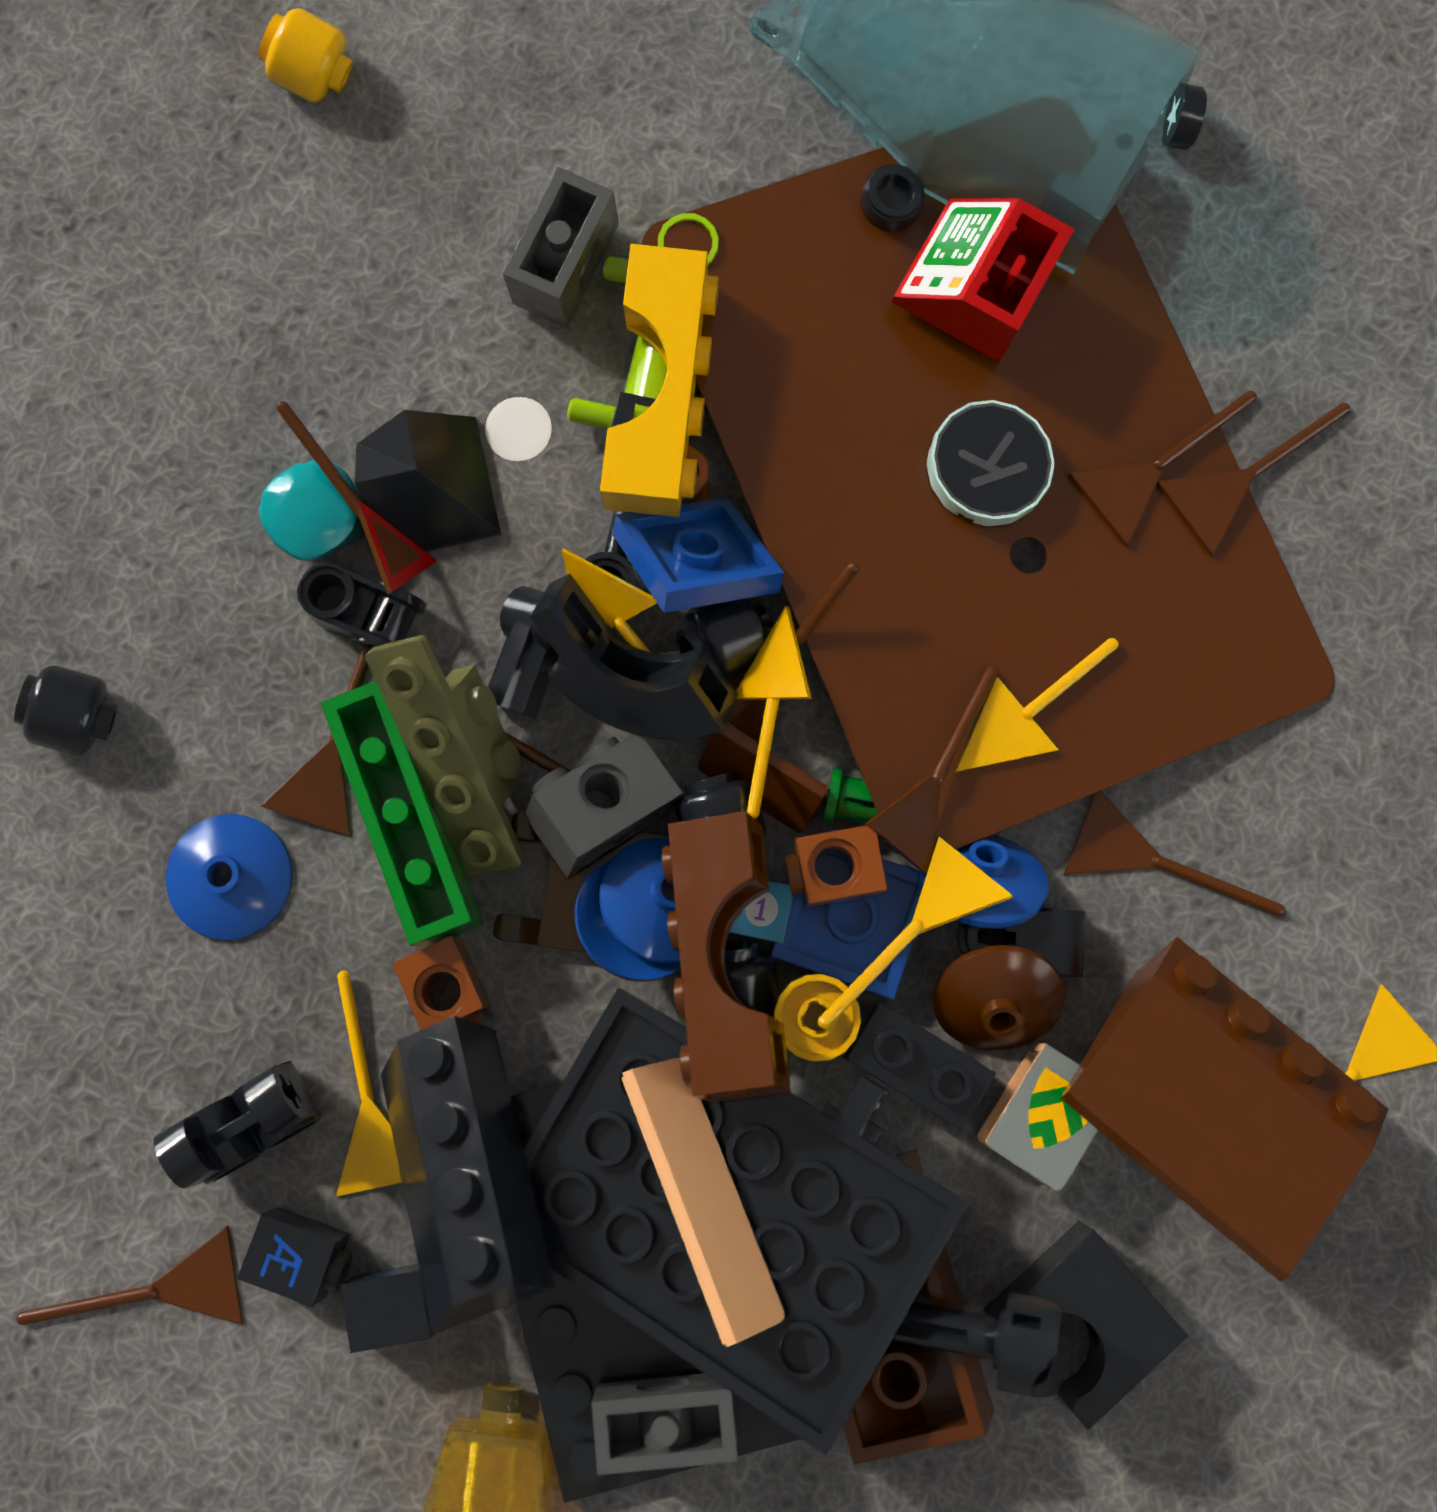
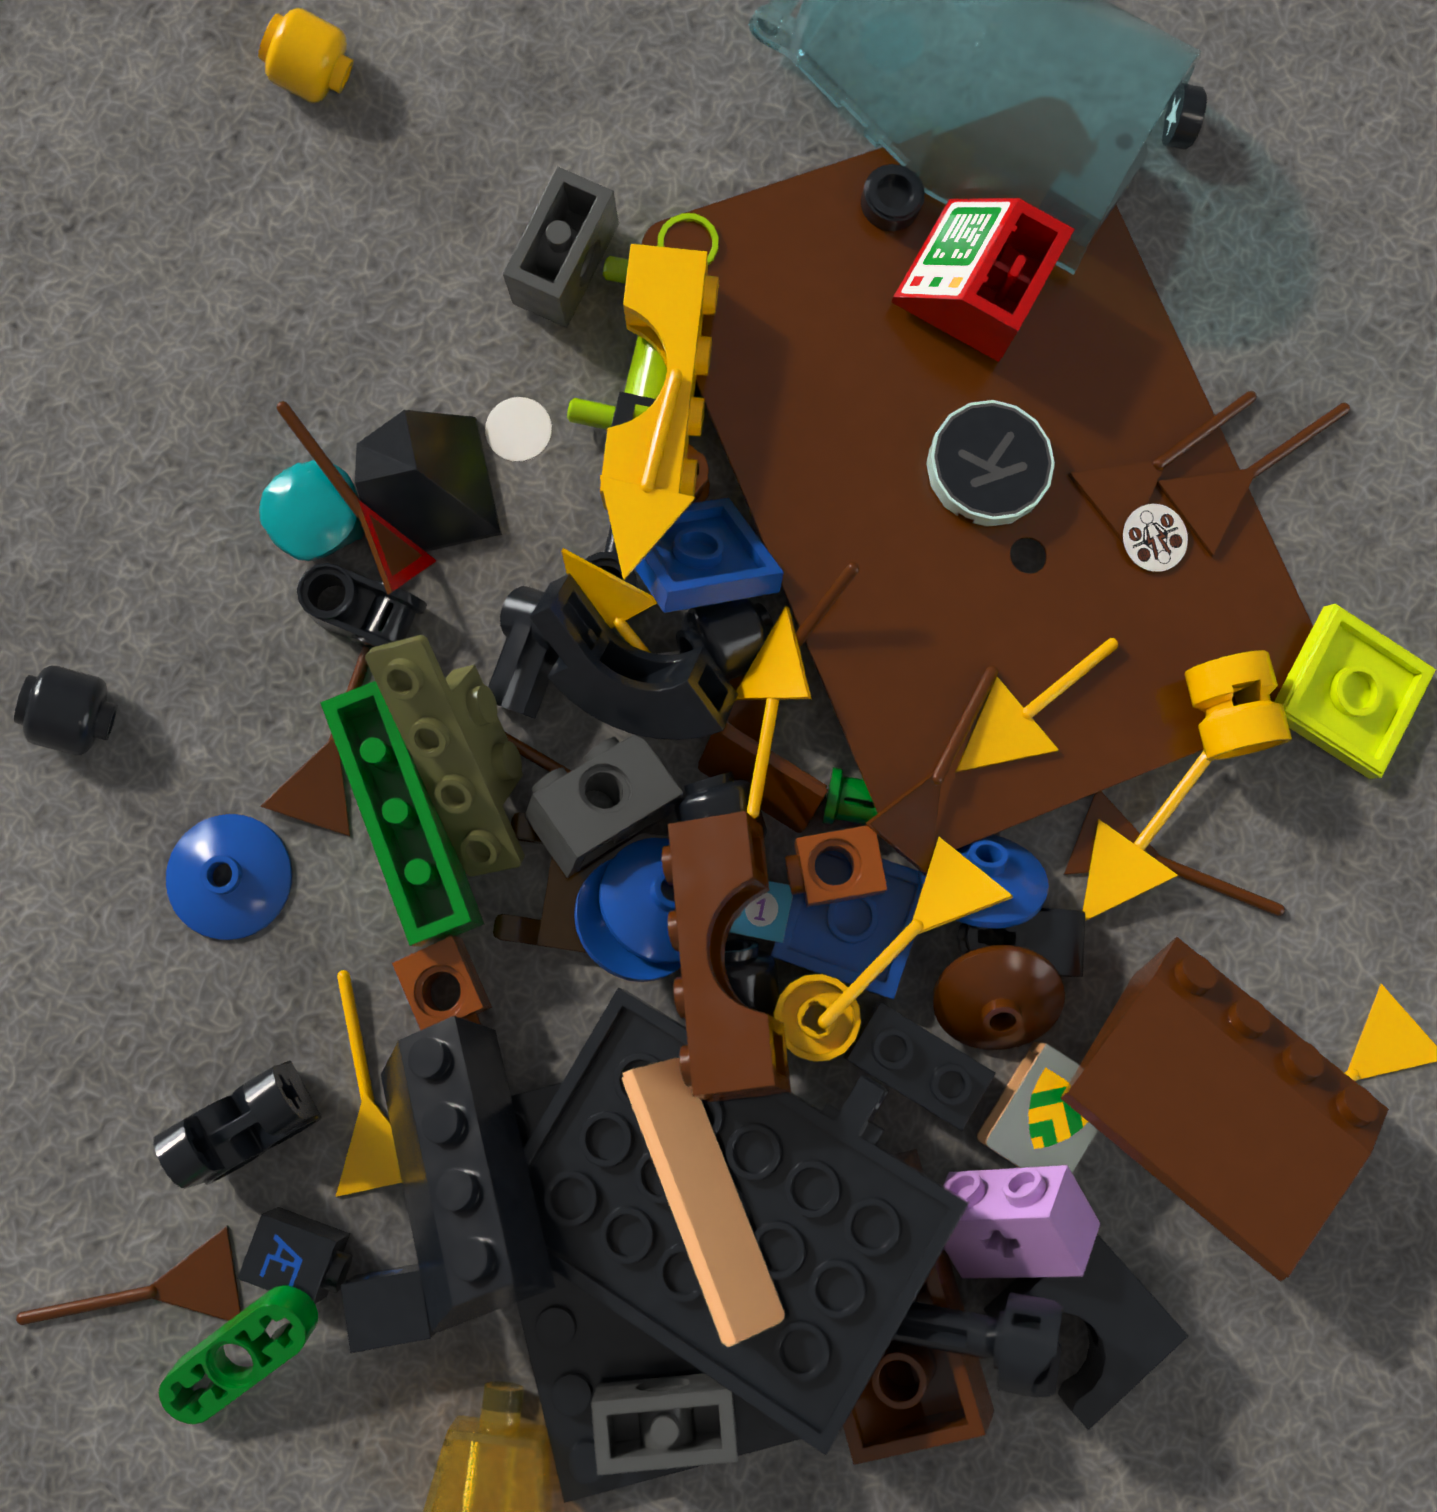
none -> green beam [159,1286,318,1424]
none -> yellow piece [600,369,695,581]
none -> lavender brick [943,1165,1100,1278]
none -> yellow piece [1083,751,1212,921]
none -> white sticker [1123,504,1188,572]
none -> yellow wheel [1184,650,1292,761]
none -> neon yellow plate [1274,604,1436,779]

